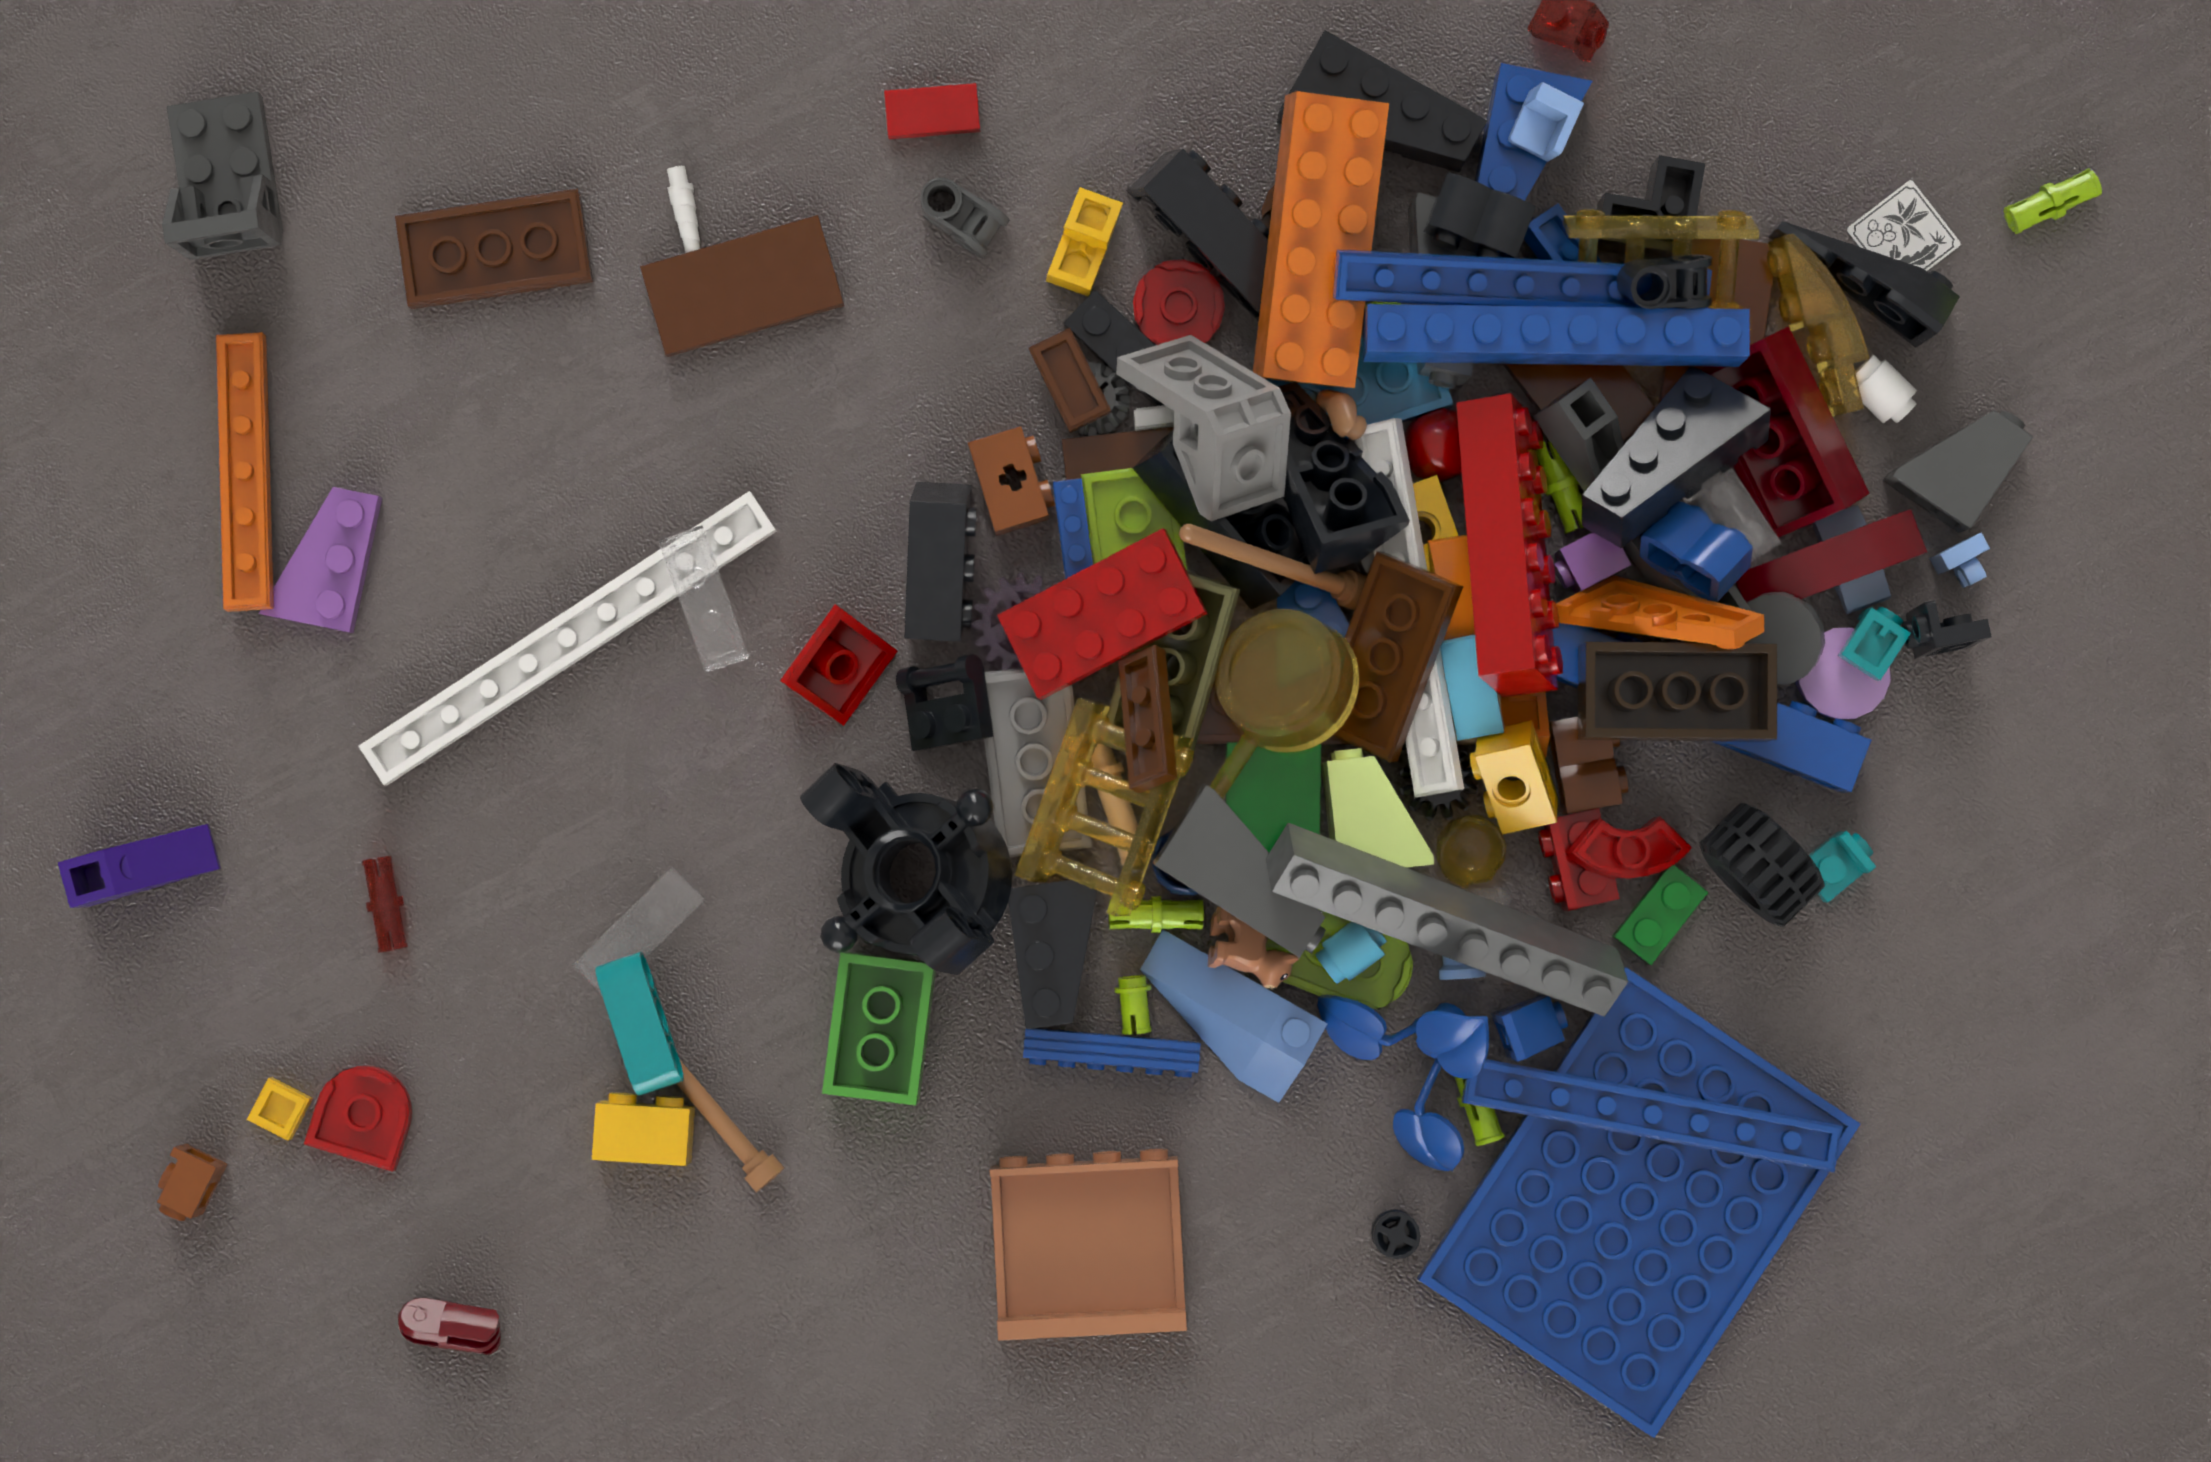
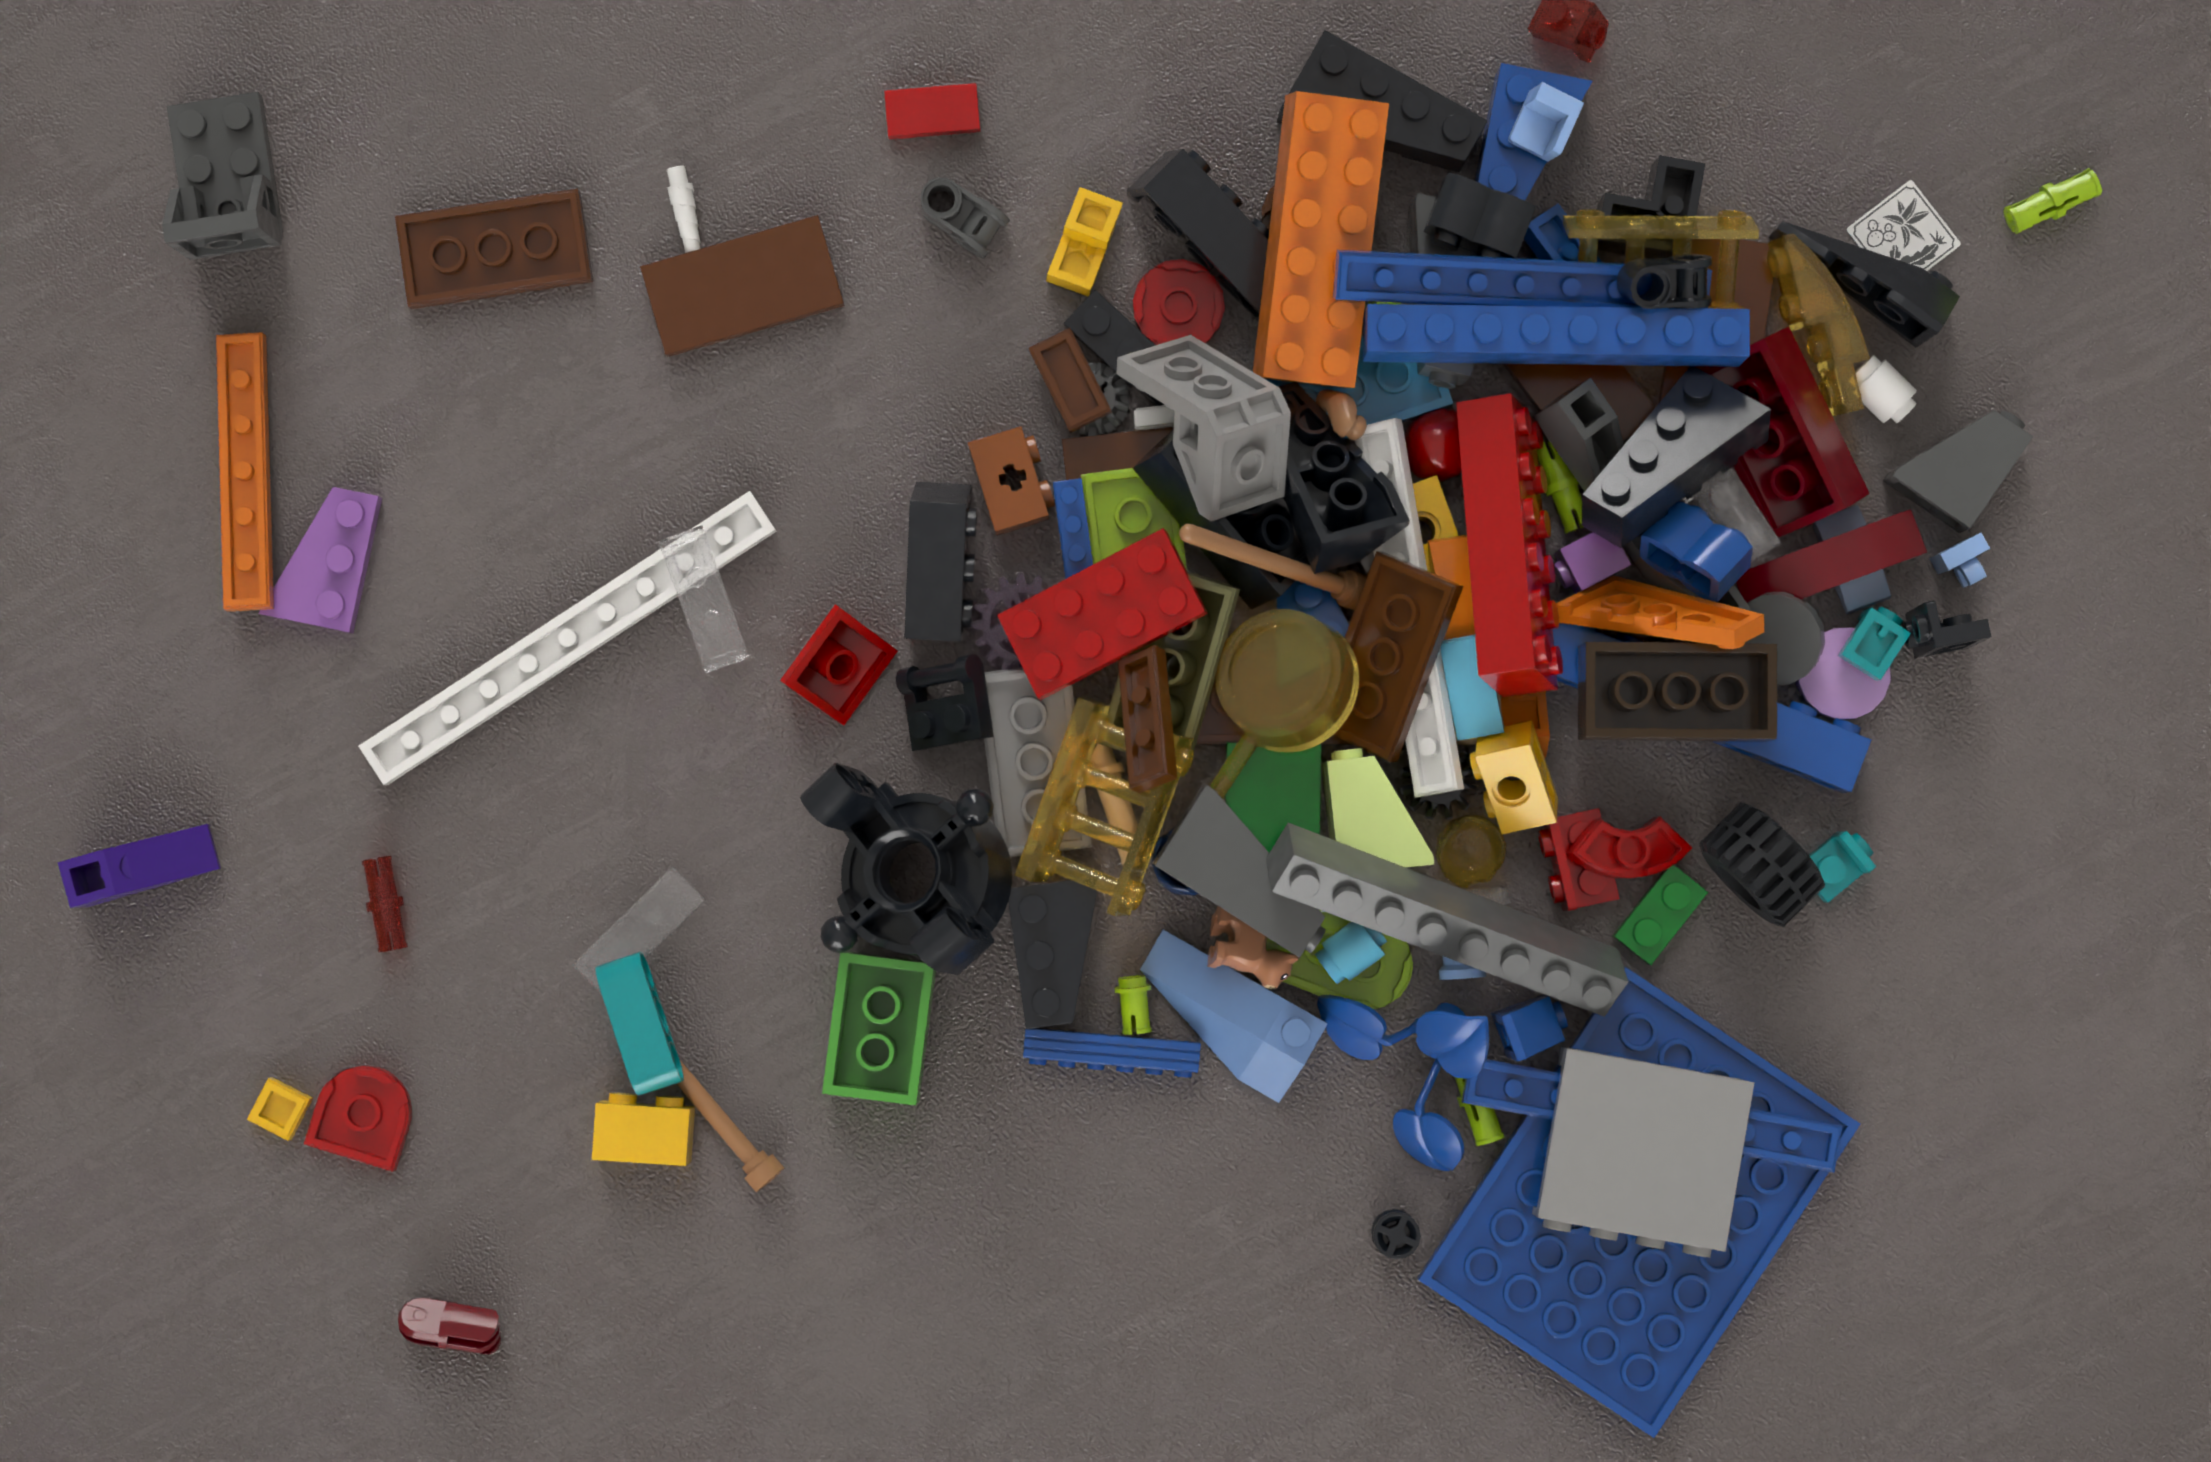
dark orange brick [157,1144,228,1221] -> none
nougat panel [990,1149,1187,1341] -> none
lime pin [1108,896,1204,933] -> none
reddish brown brick [1549,716,1628,814] -> none
none -> light grey panel [1532,1046,1755,1258]

